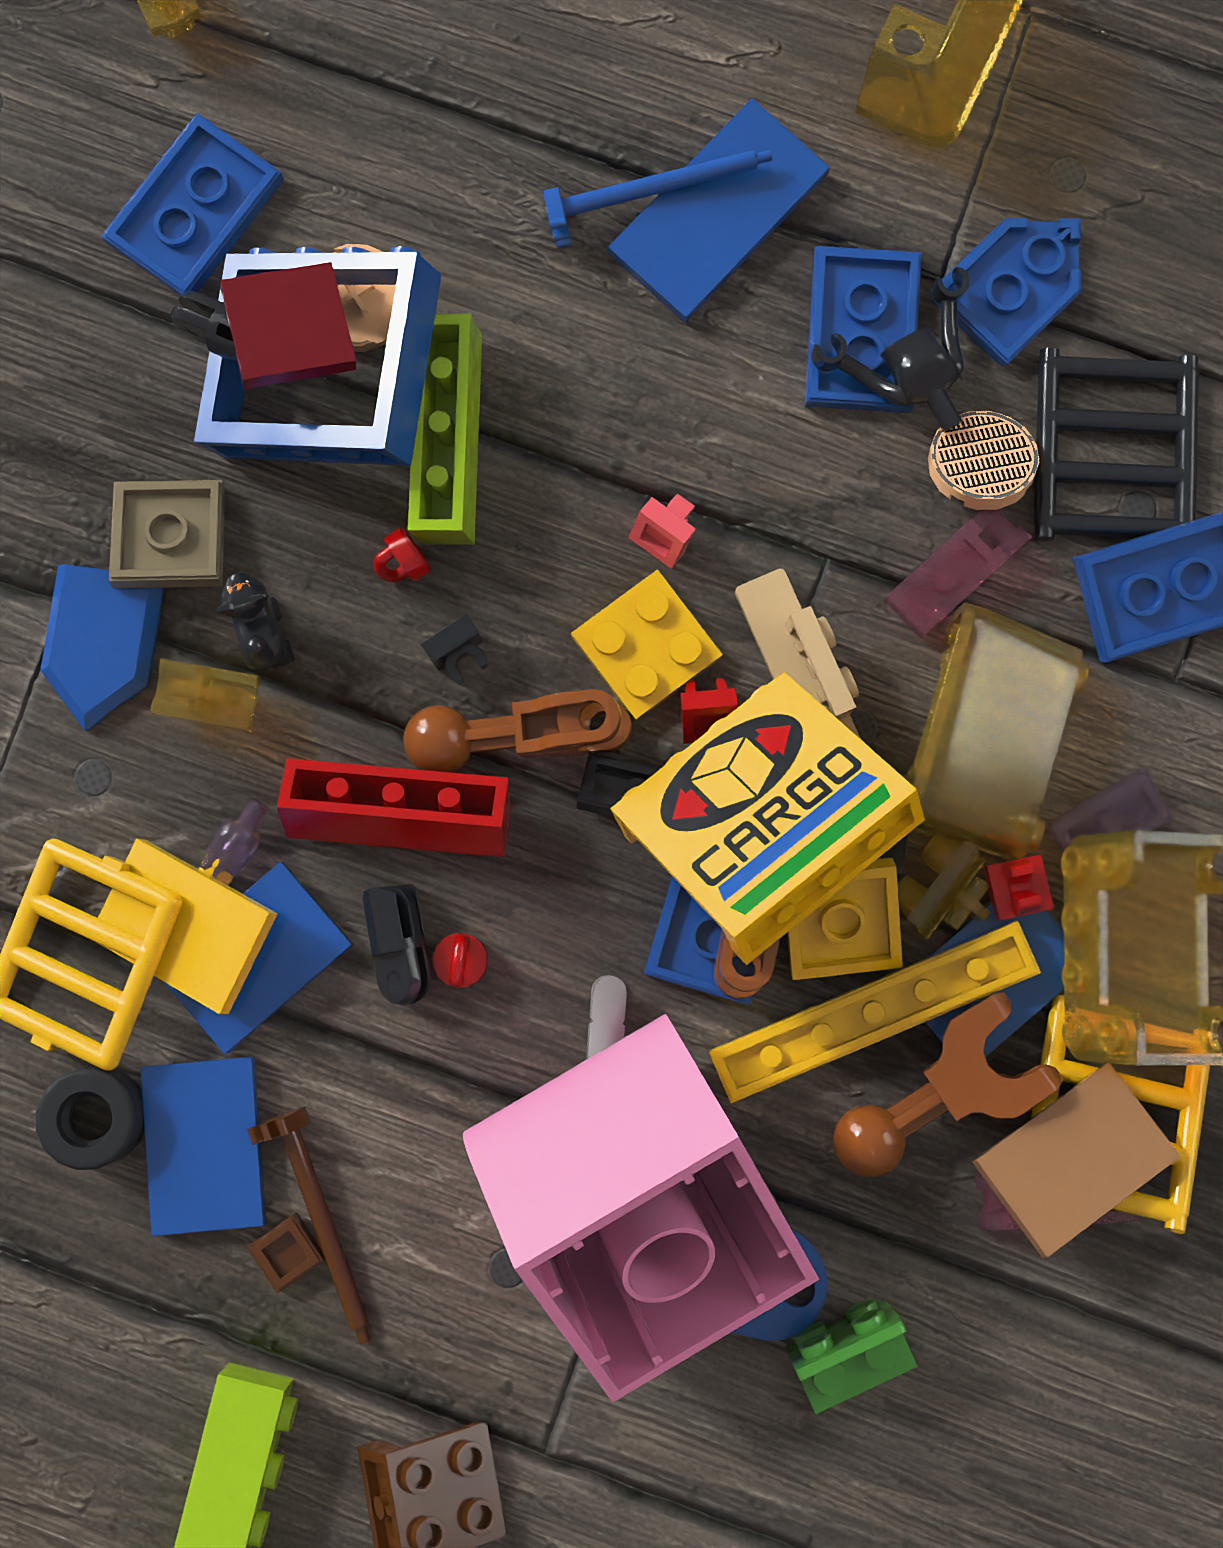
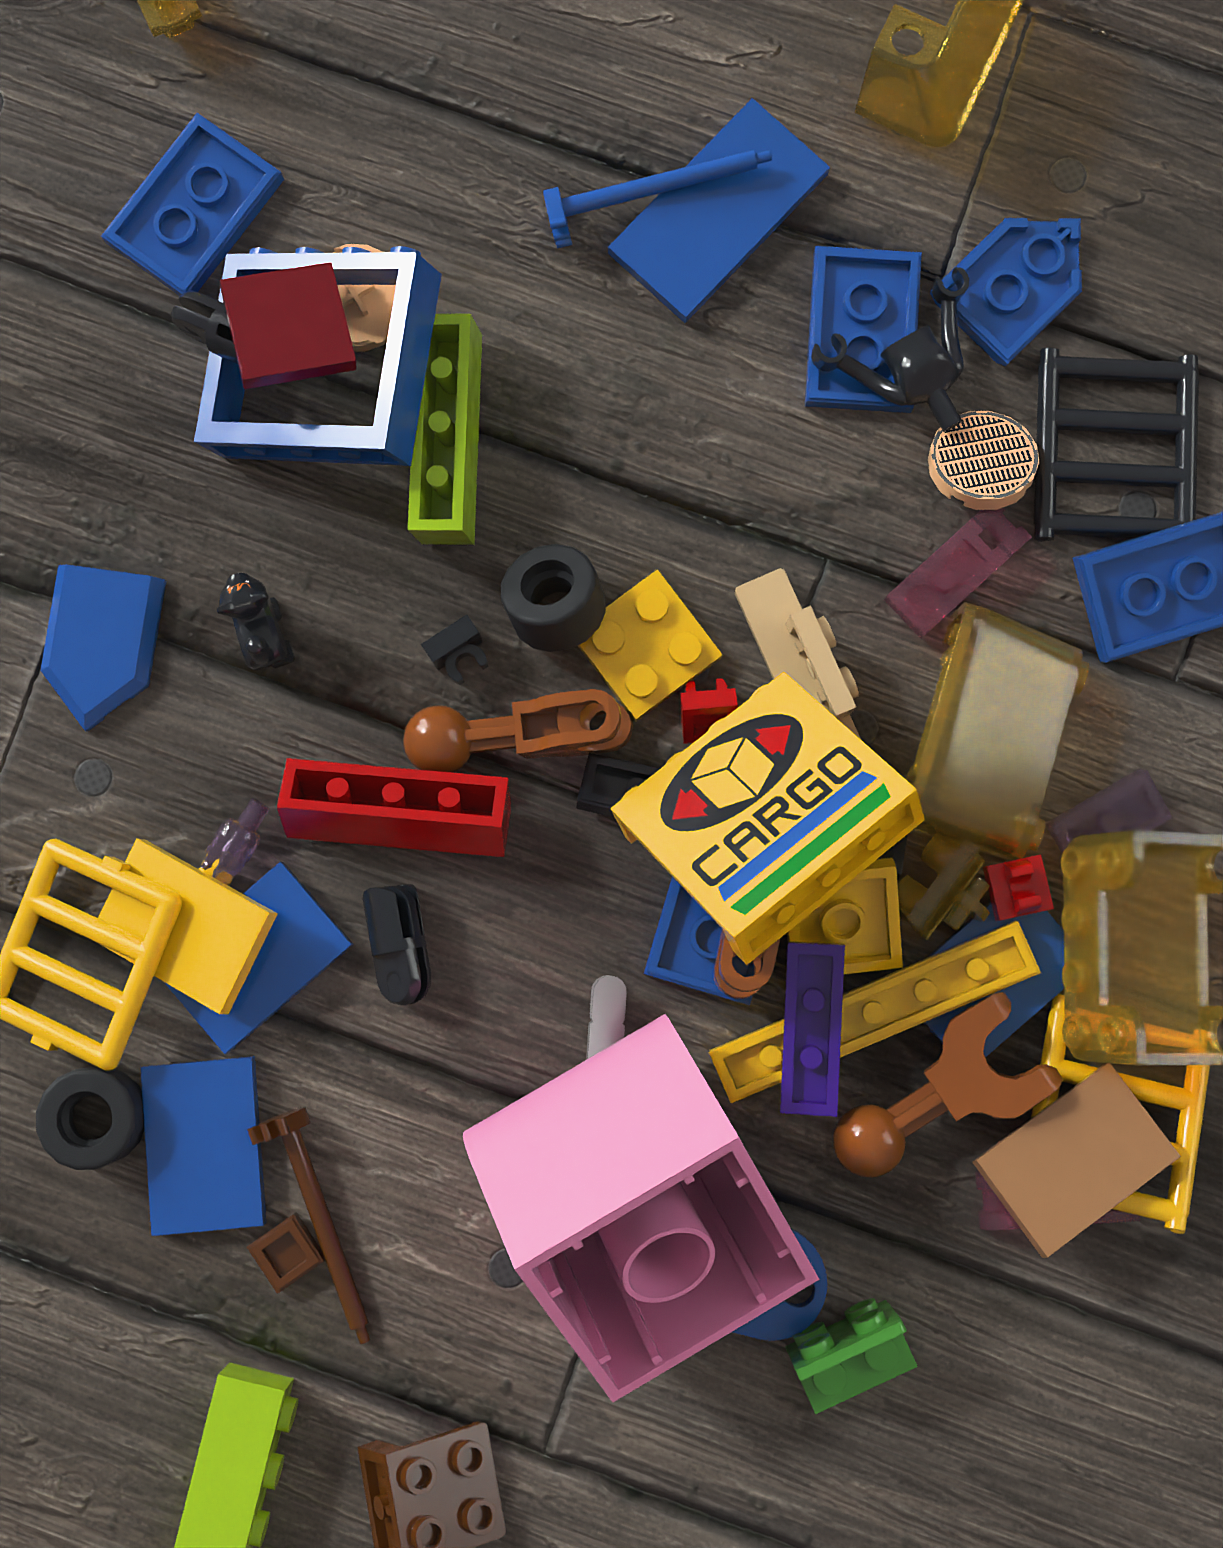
dark tan tile [109,480,225,589] -> none
clear yellow hips [150,659,261,731] -> none
red tile [373,527,431,583] -> none
red tile [432,933,488,988] -> none
coral tile [628,494,696,569] -> none
none -> black tyre [501,544,606,652]
none -> dark purple plate [780,941,845,1117]

